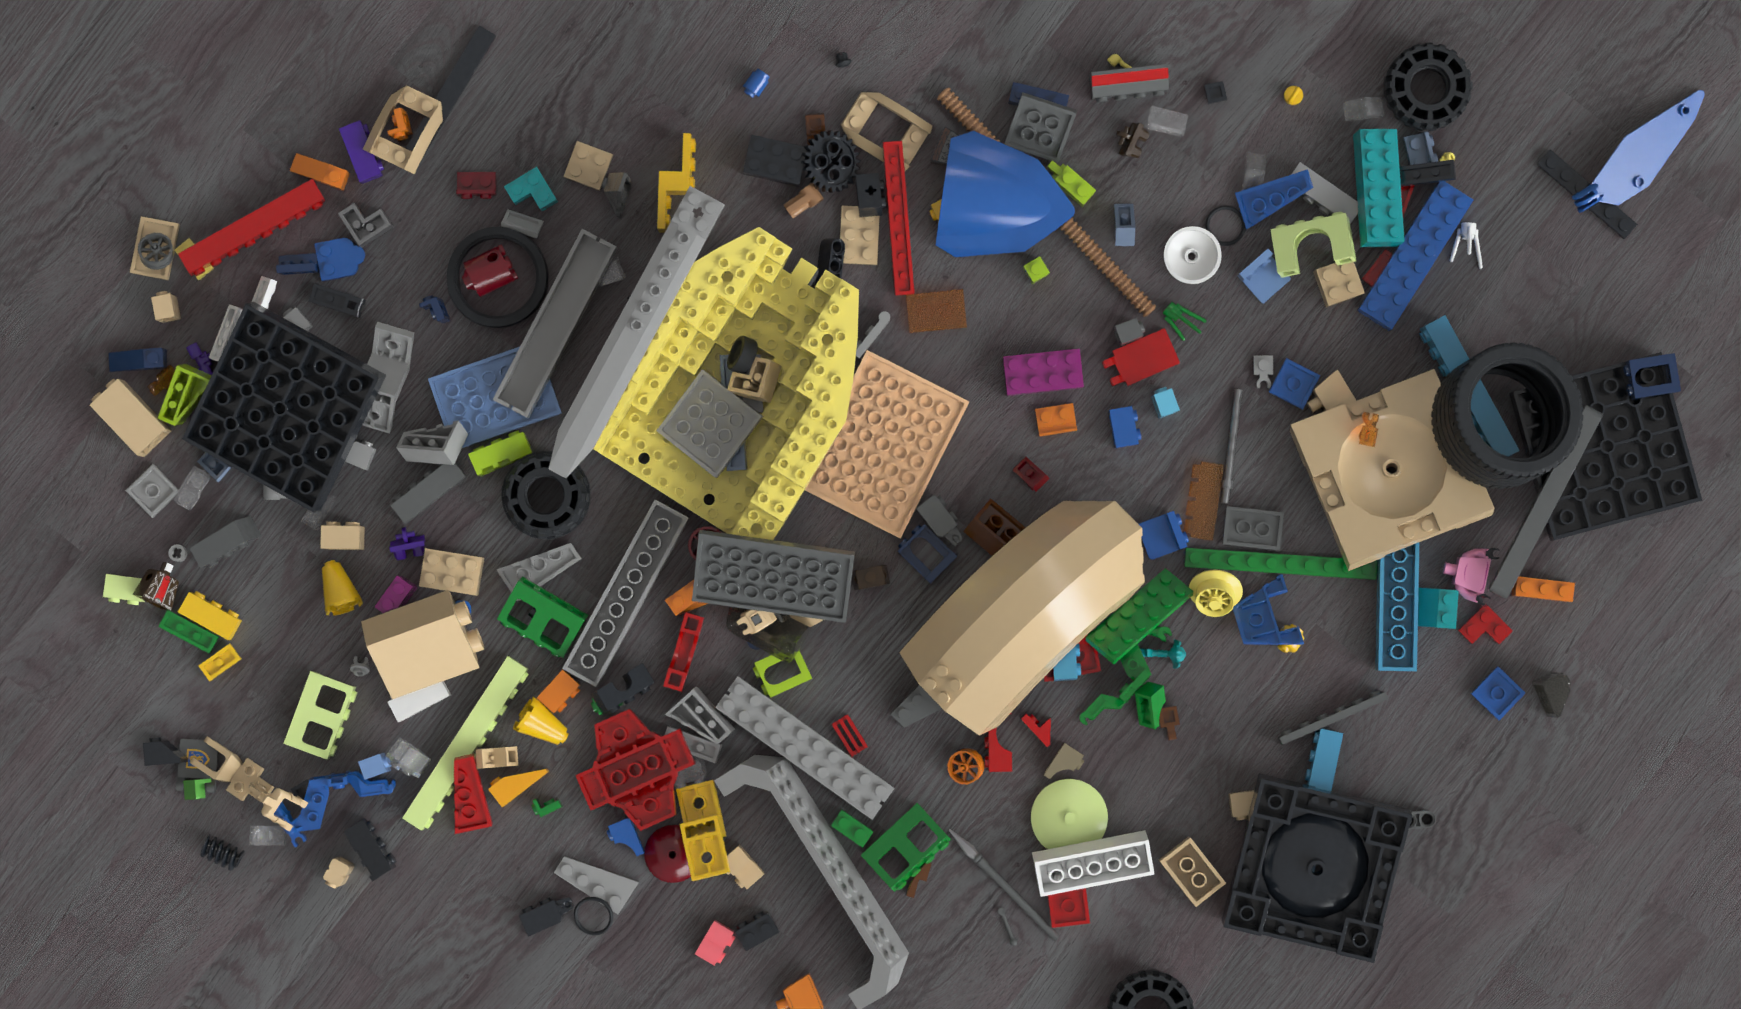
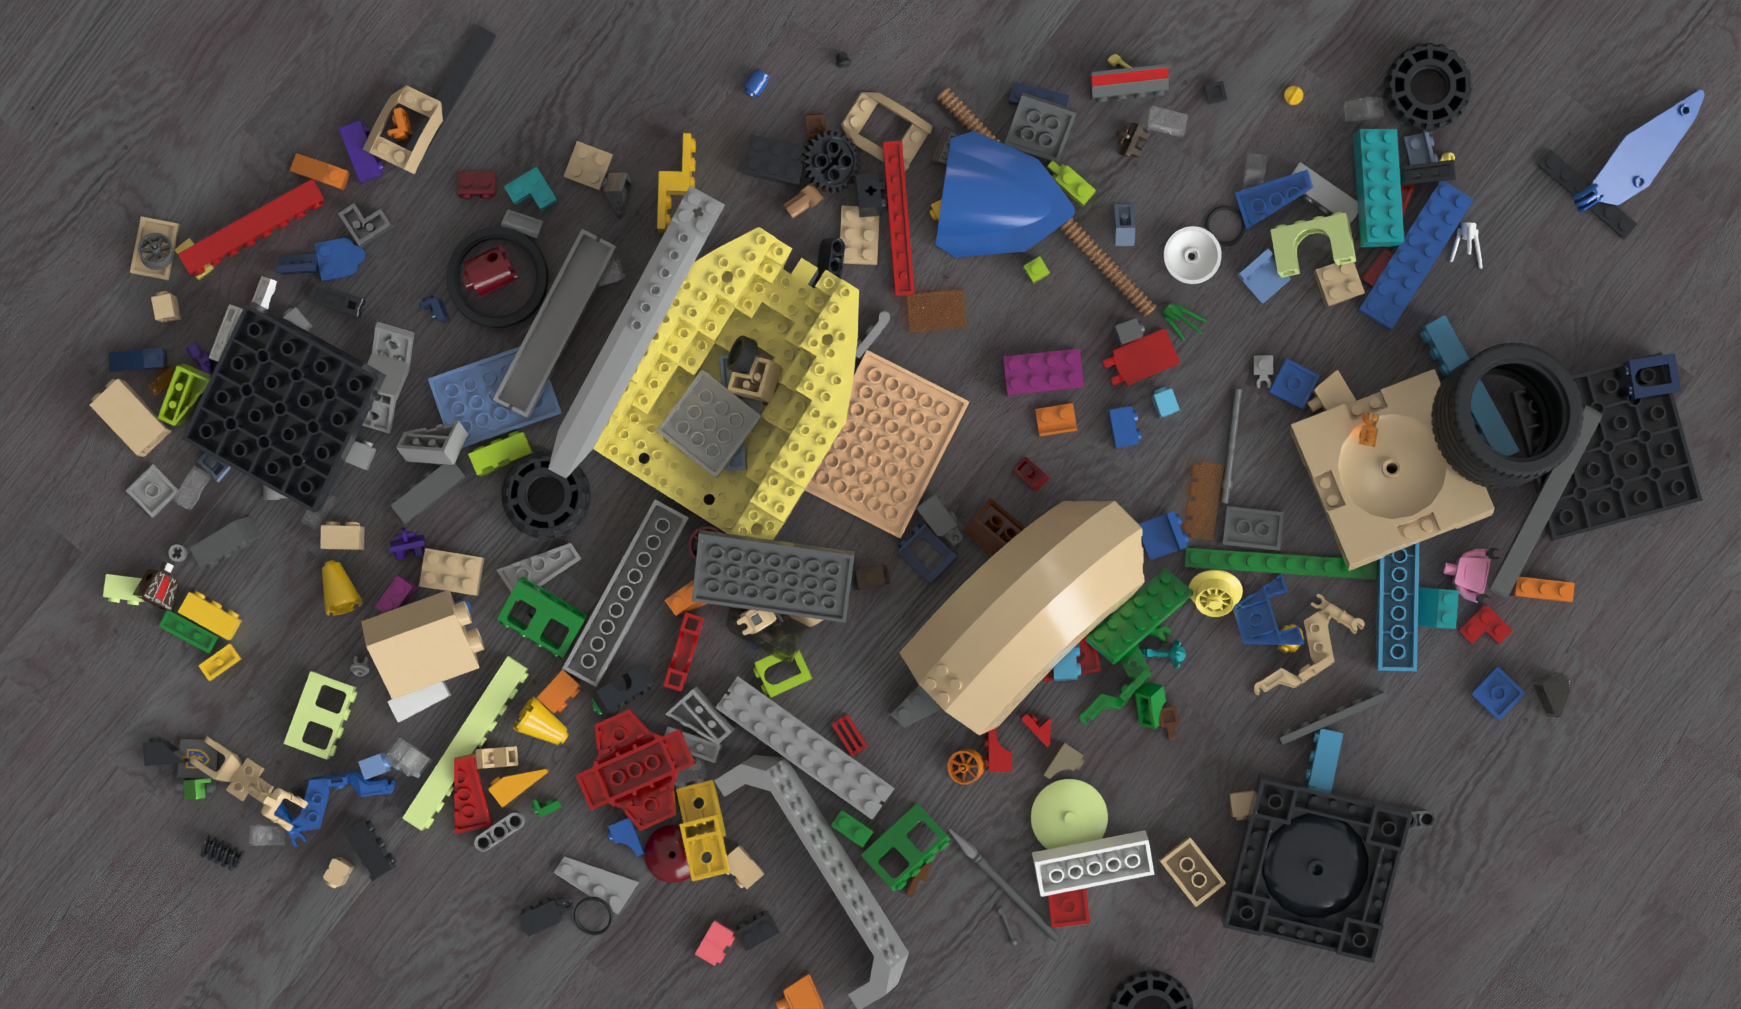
none -> light grey beam [474,812,525,852]
none -> tan piece [1254,594,1365,695]

